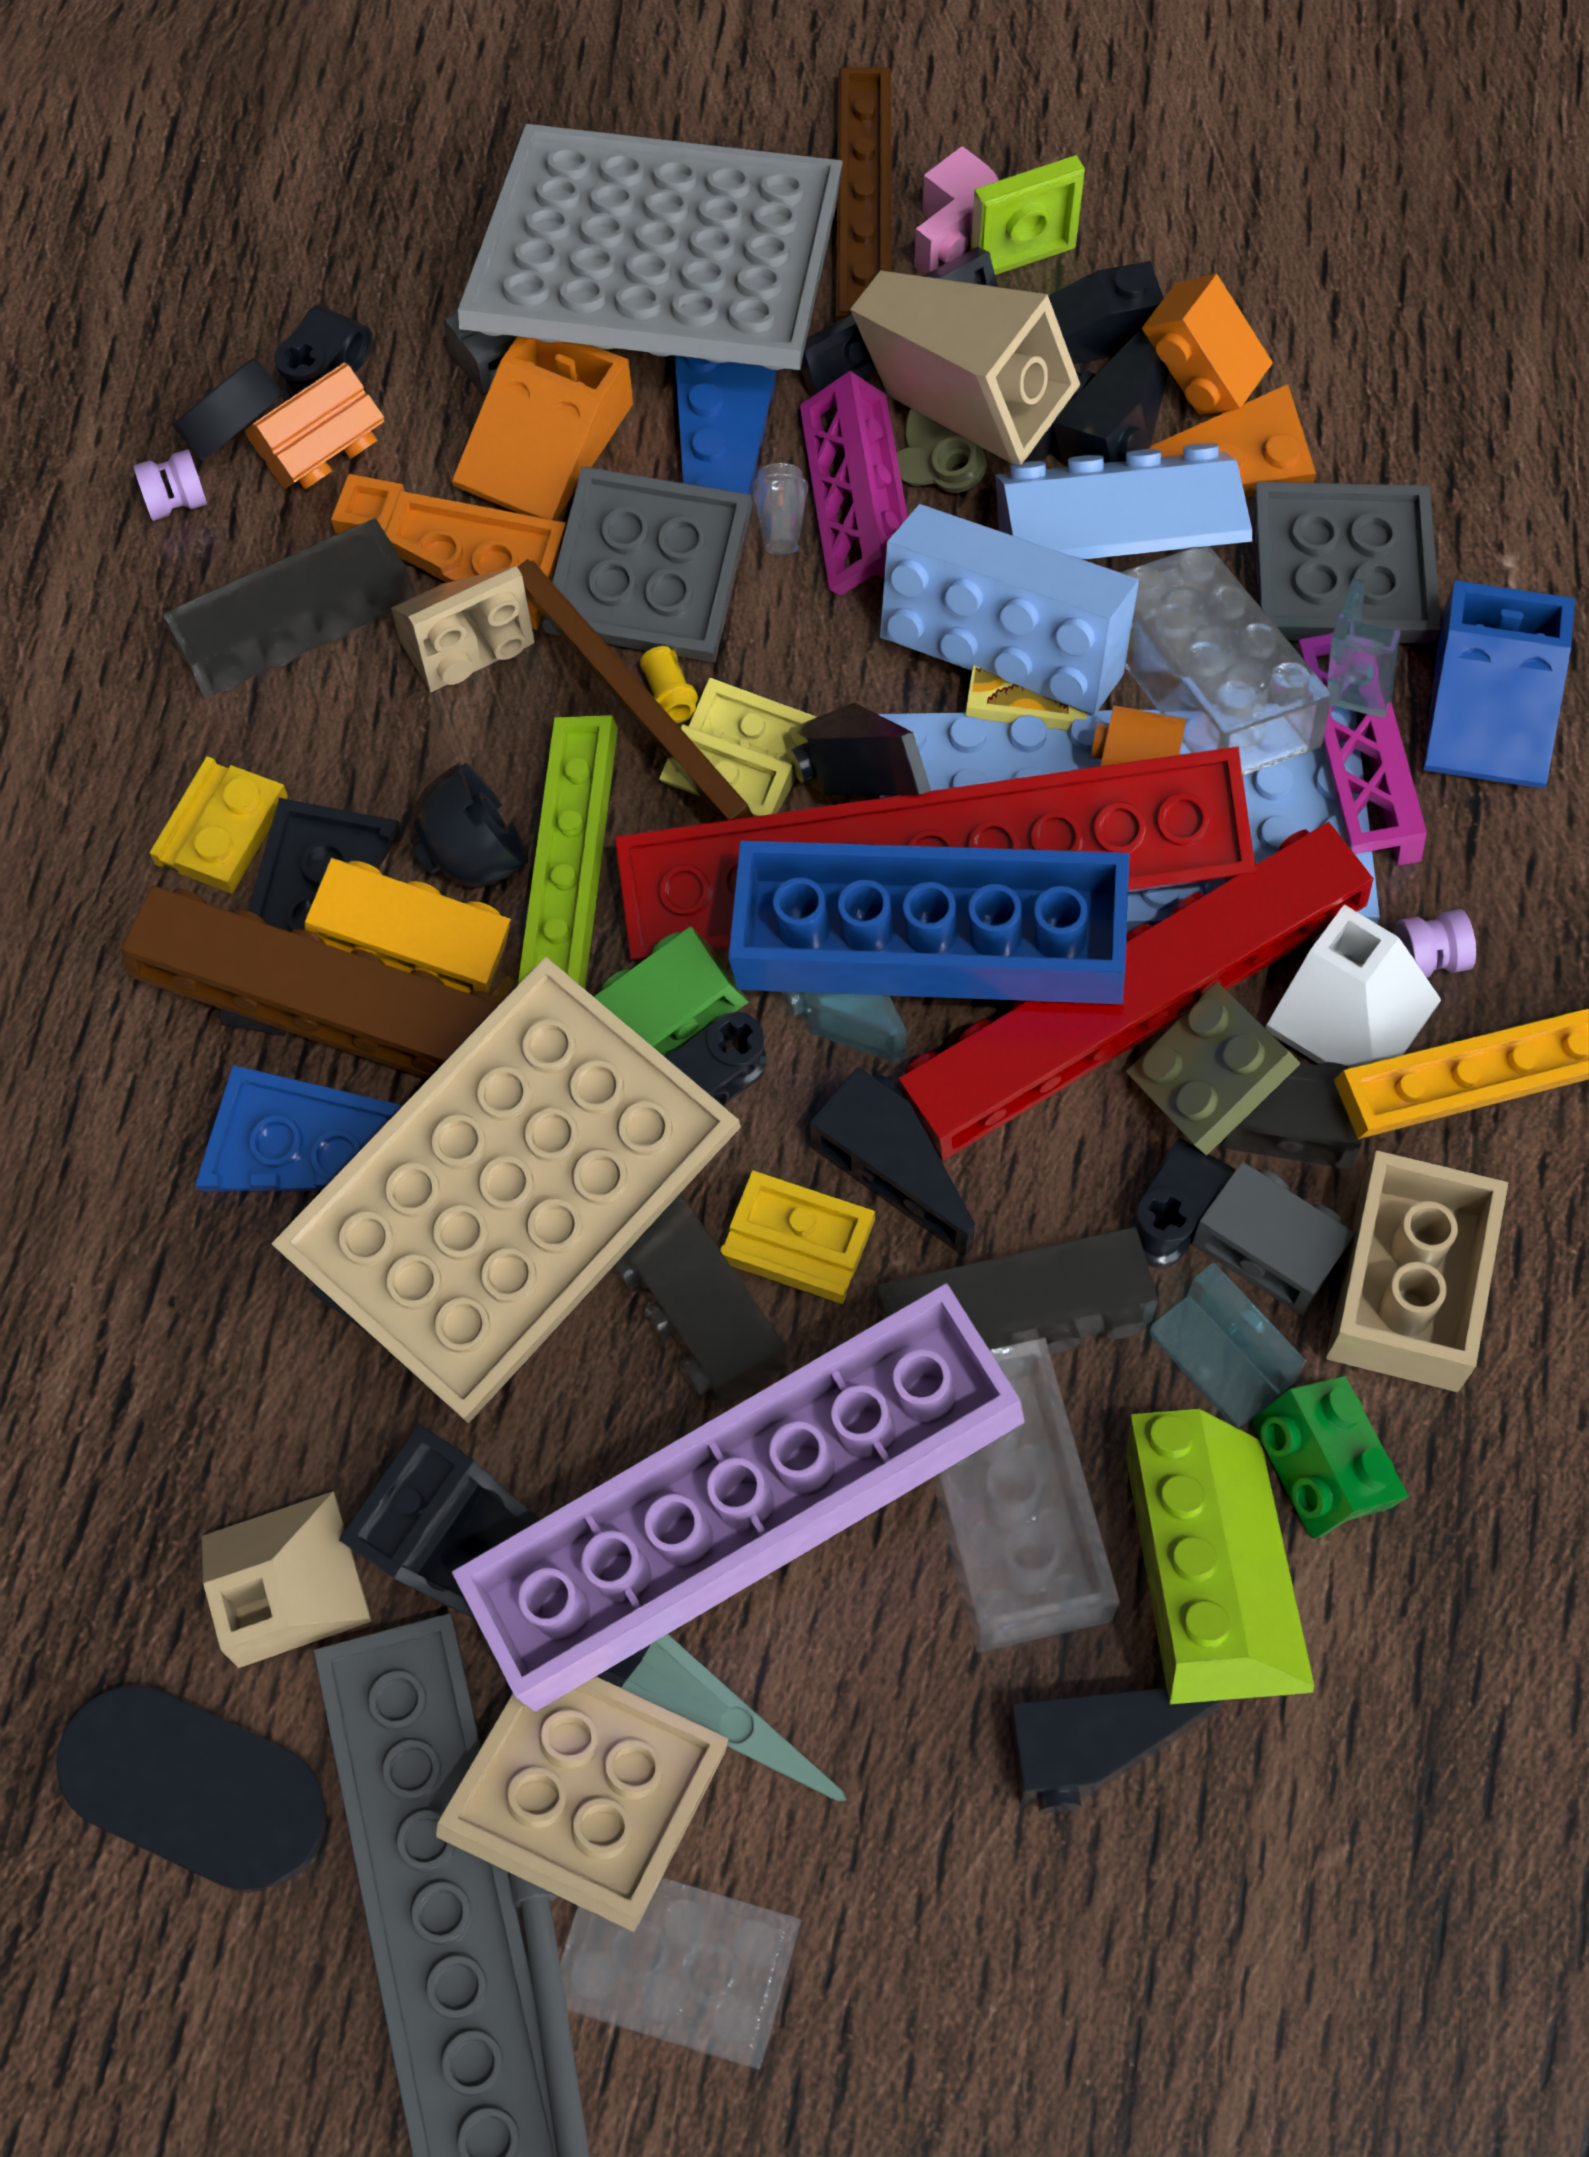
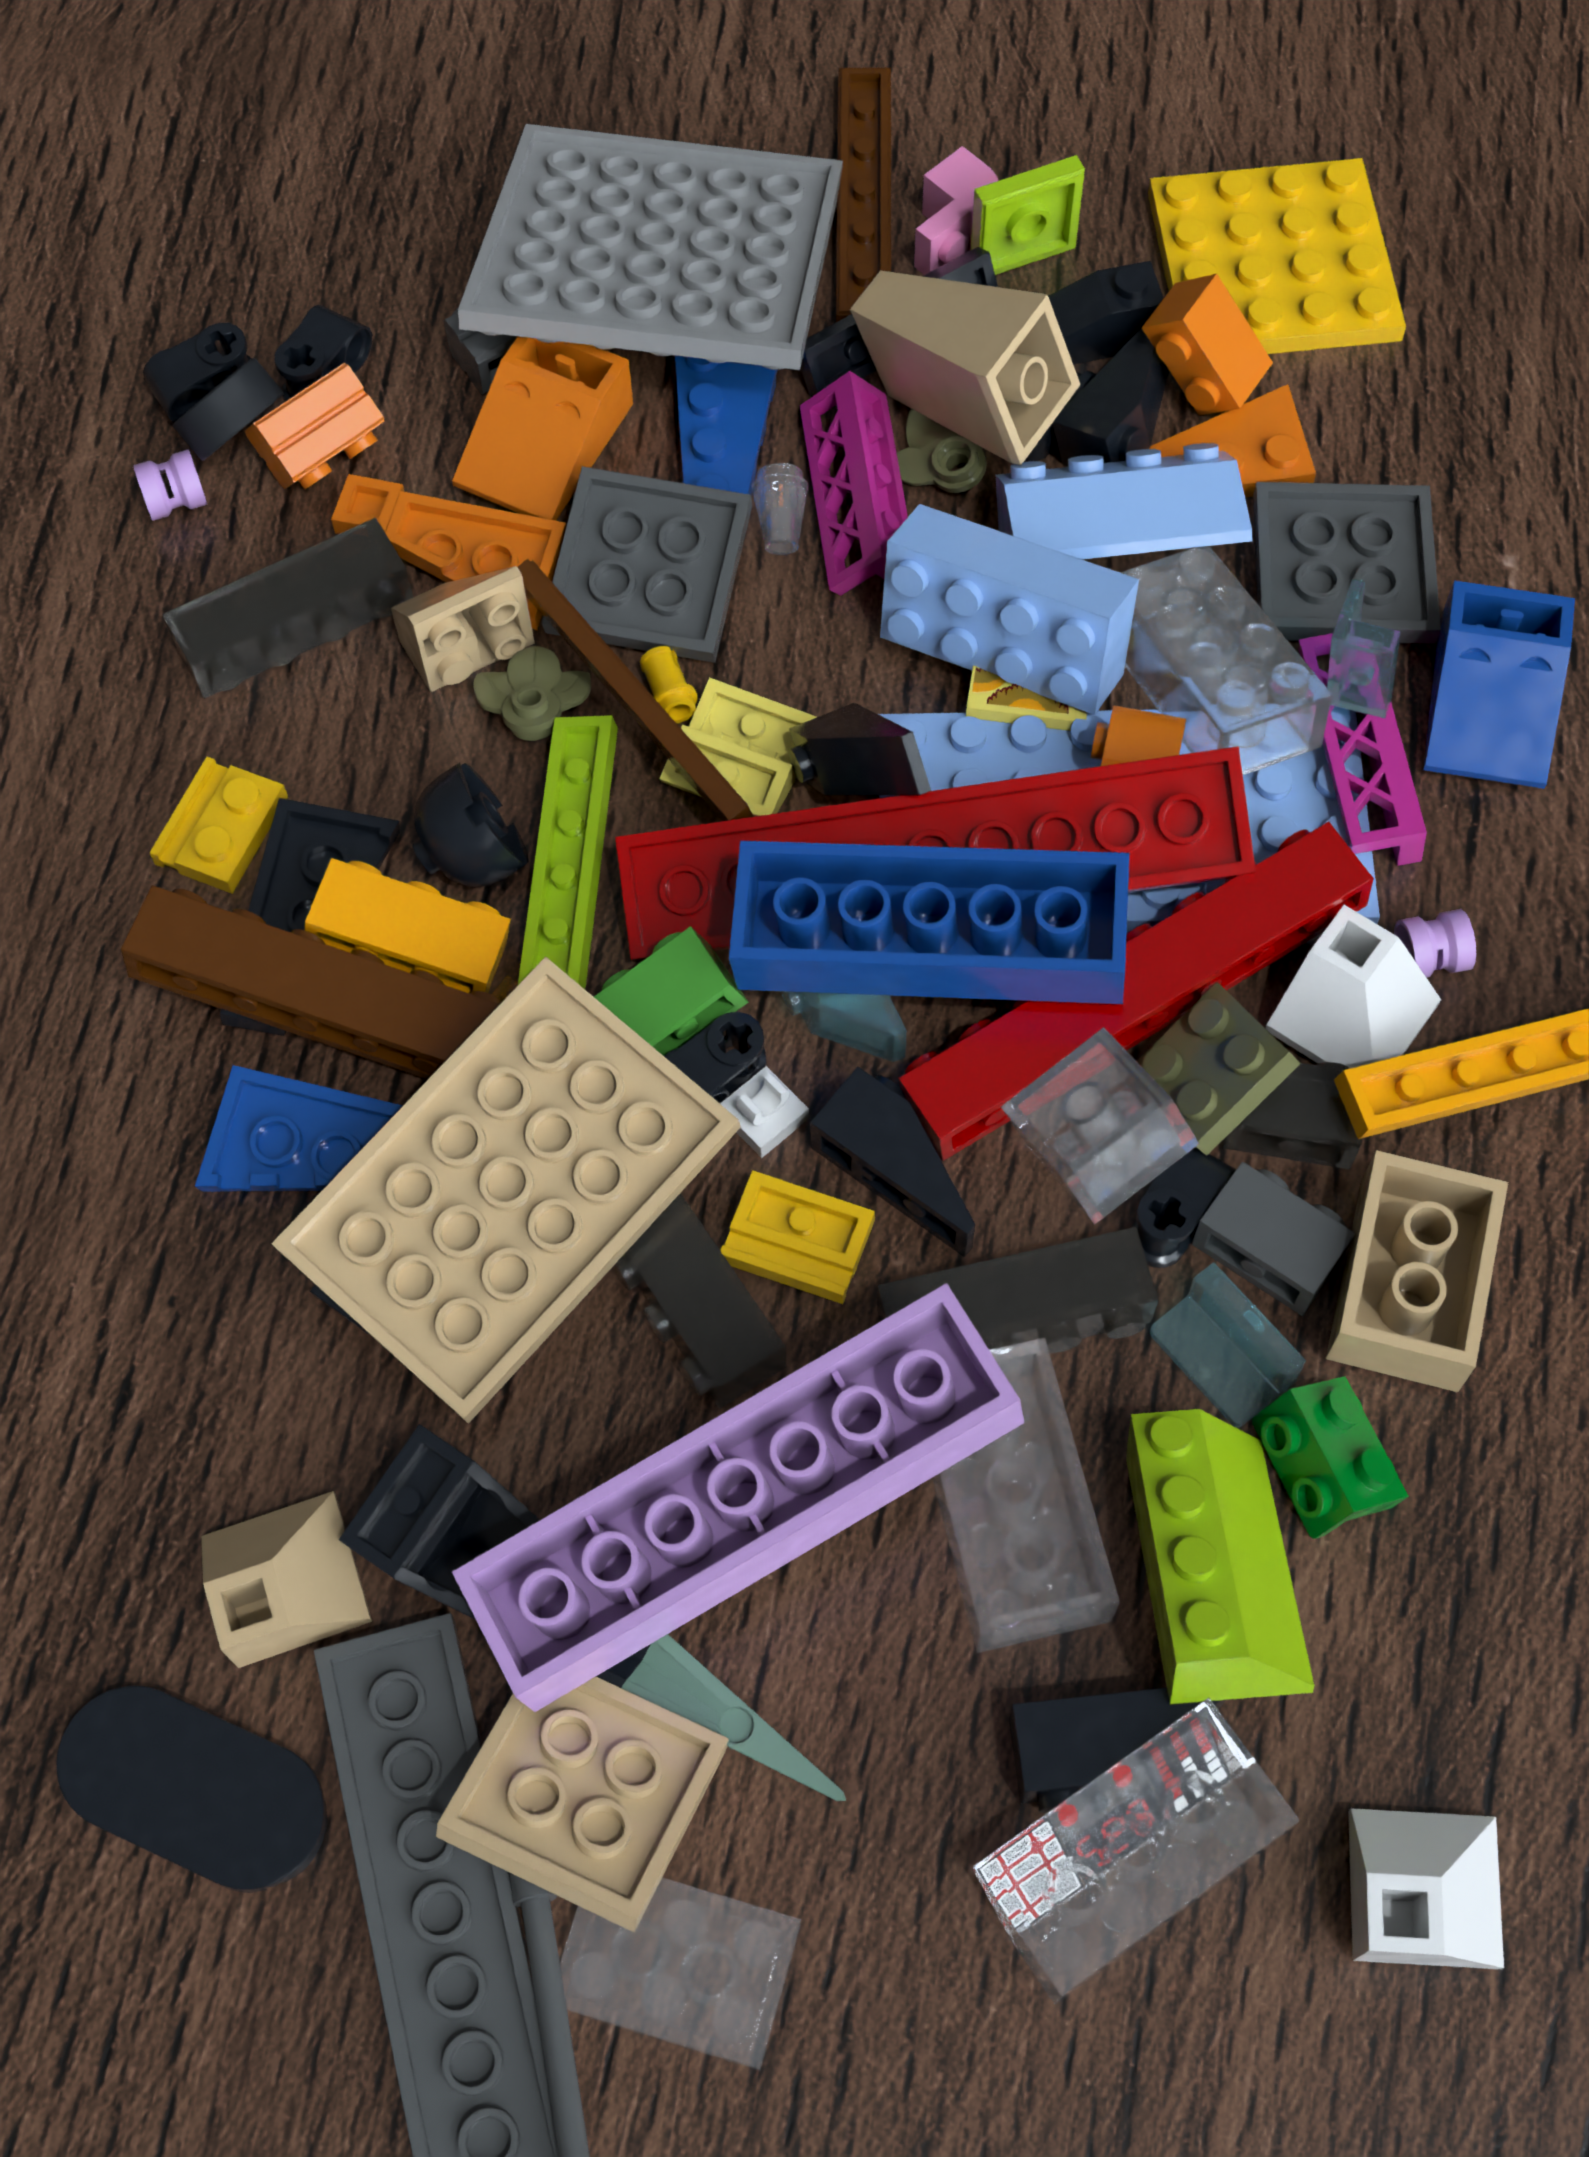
none -> black piece [143,323,252,423]
none -> olive plate [474,646,591,741]
none -> white tile [720,1066,809,1158]
none -> clear slope [972,1697,1300,2005]
none -> clear brick [1001,1027,1199,1225]
none -> yellow plate [1148,158,1406,354]
none -> white slope [1348,1808,1504,1969]

